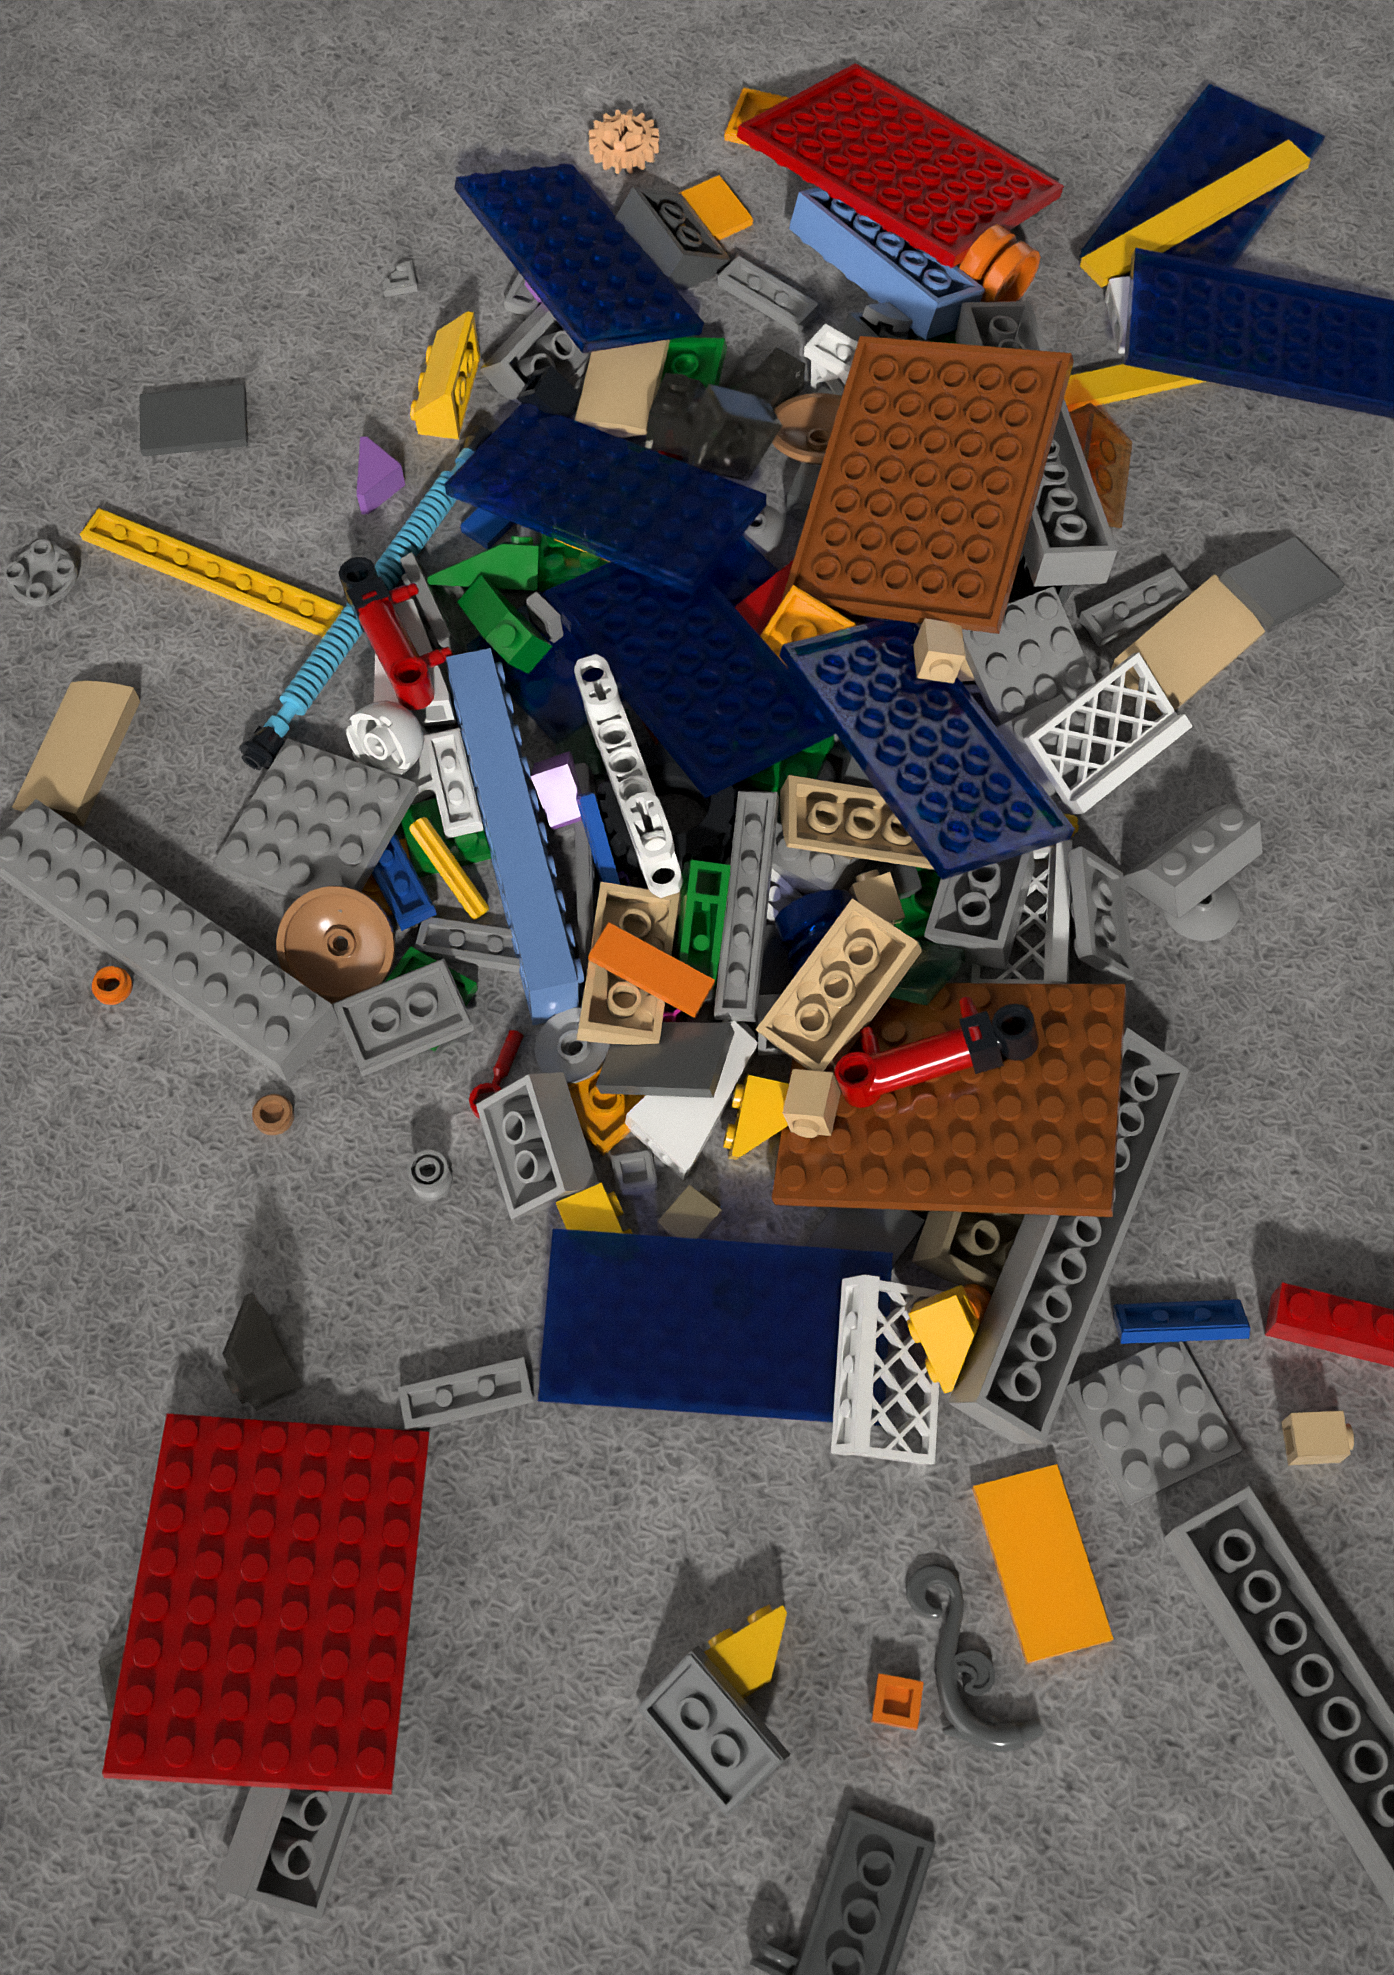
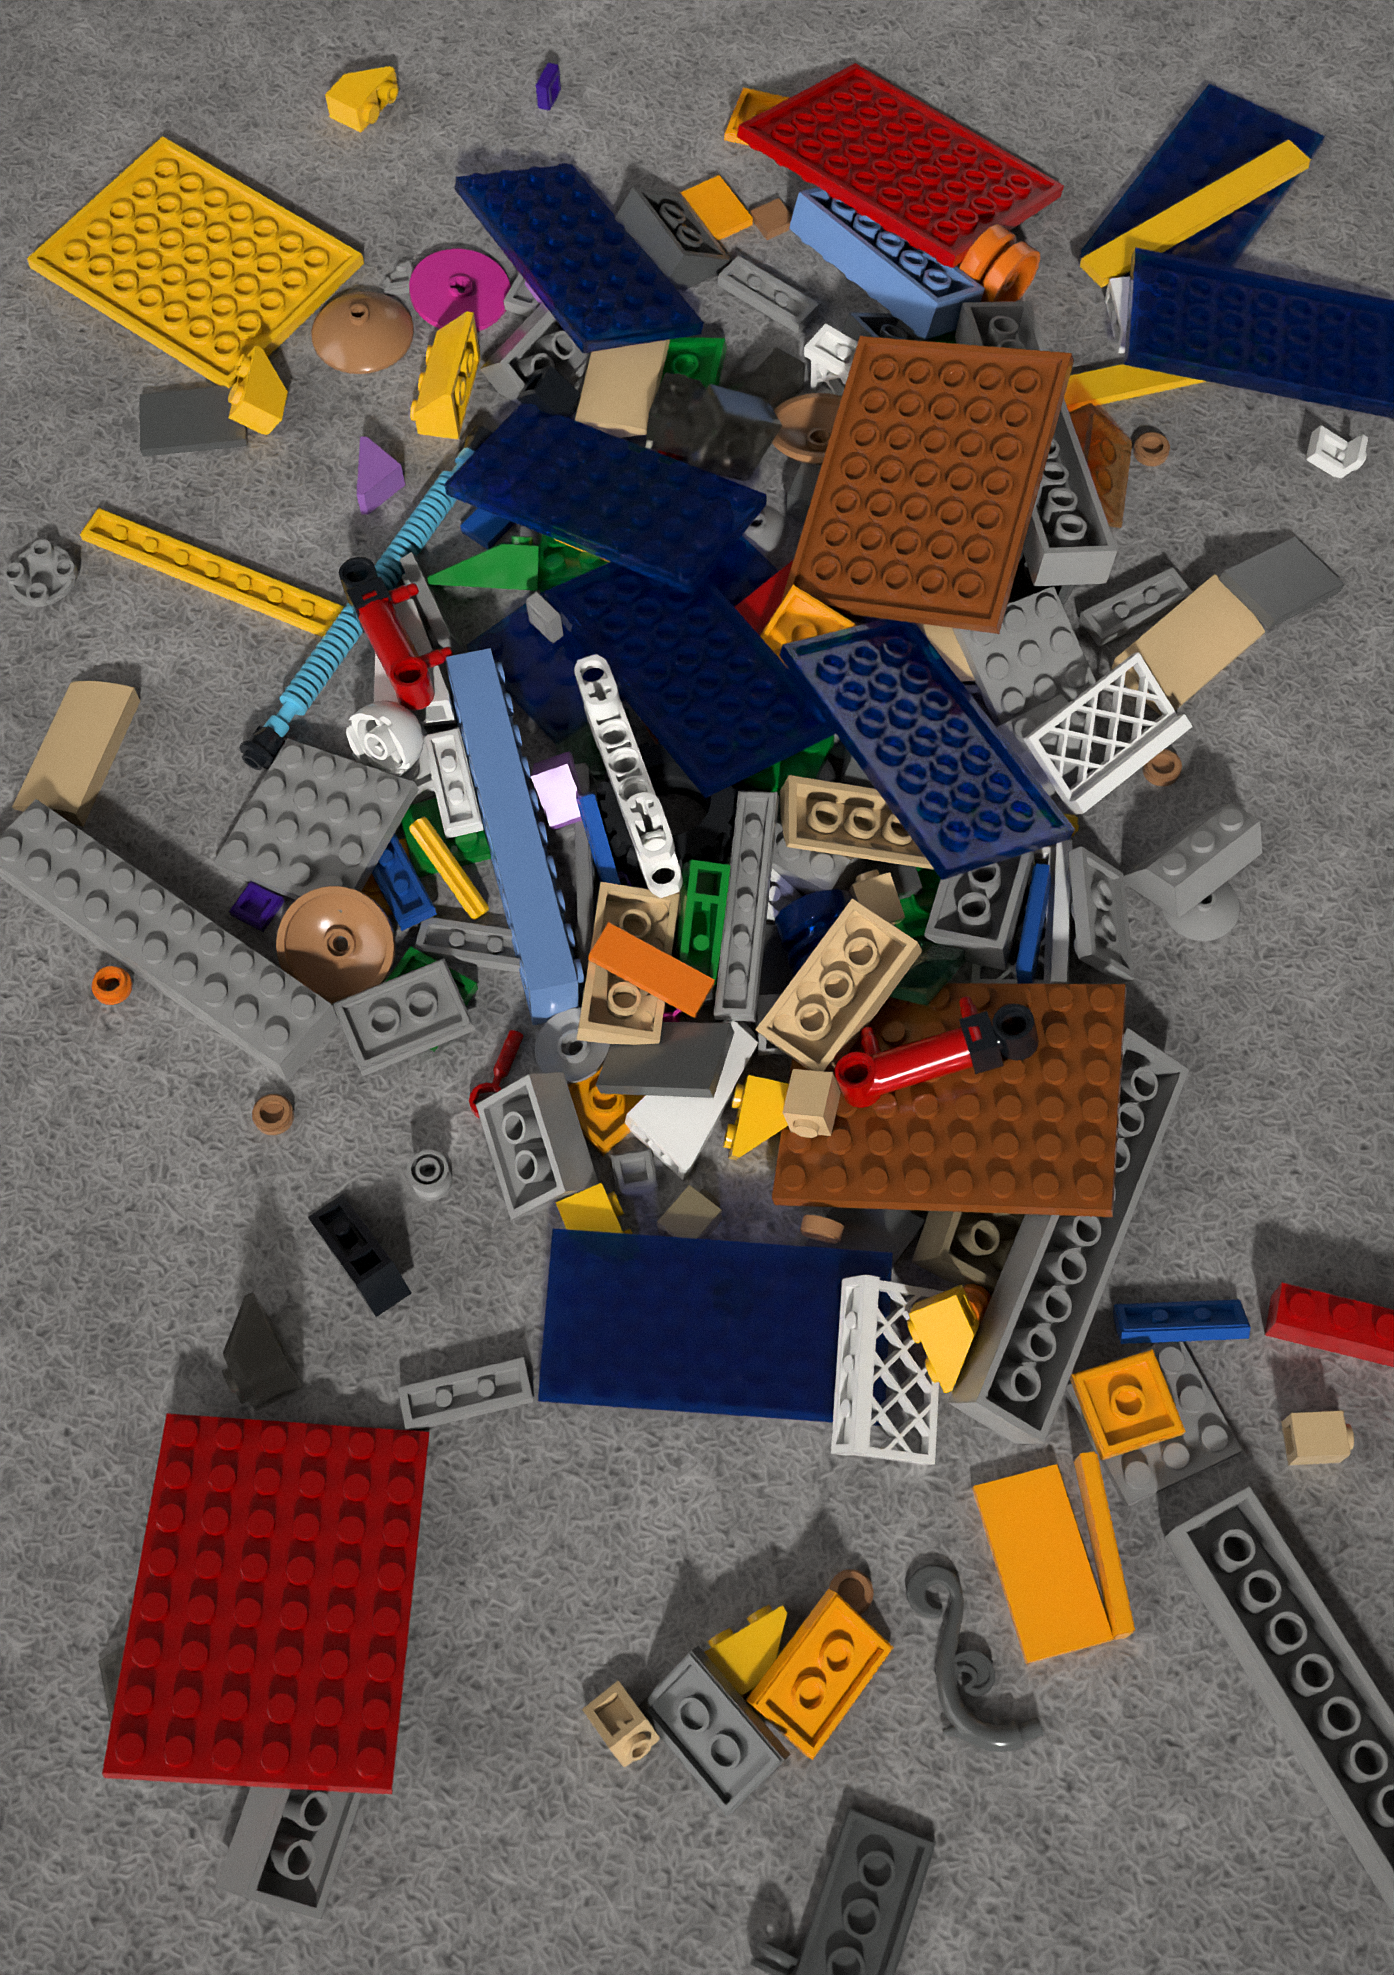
green slope [457,575,552,674] -> none
light nougat gear [588,109,659,174] -> none
light grey tile [862,302,913,332] -> none
orange plate [871,1673,924,1731] -> none
tan brick [913,618,966,683] -> none
none -> yellow plate [27,136,364,389]
none -> yellow slope [228,345,288,435]
none -> dark purple tile [229,881,285,932]
none -> black slope [308,1194,412,1317]
none -> medium nougat dish [311,291,414,374]
none -> yellow slope [325,66,399,132]
none -> dark pink piece [409,249,511,332]
none -> dark purple tile [536,62,561,111]
none -> tan bracket [582,1680,660,1767]
none -> light orange tile [745,1589,894,1760]
none -> medium nougat tile [750,198,792,240]
none -> medium nougat tile [800,1215,844,1244]
none -> medium nougat tile [829,1569,873,1615]
none -> blue tile [1016,864,1051,984]
none -> light orange tile [1070,1349,1186,1461]
none -> light orange tile [1074,1451,1135,1640]
none -> medium nougat tile [1133,432,1170,466]
none -> medium nougat tile [1142,749,1182,786]
none -> white bracket [1306,426,1368,478]

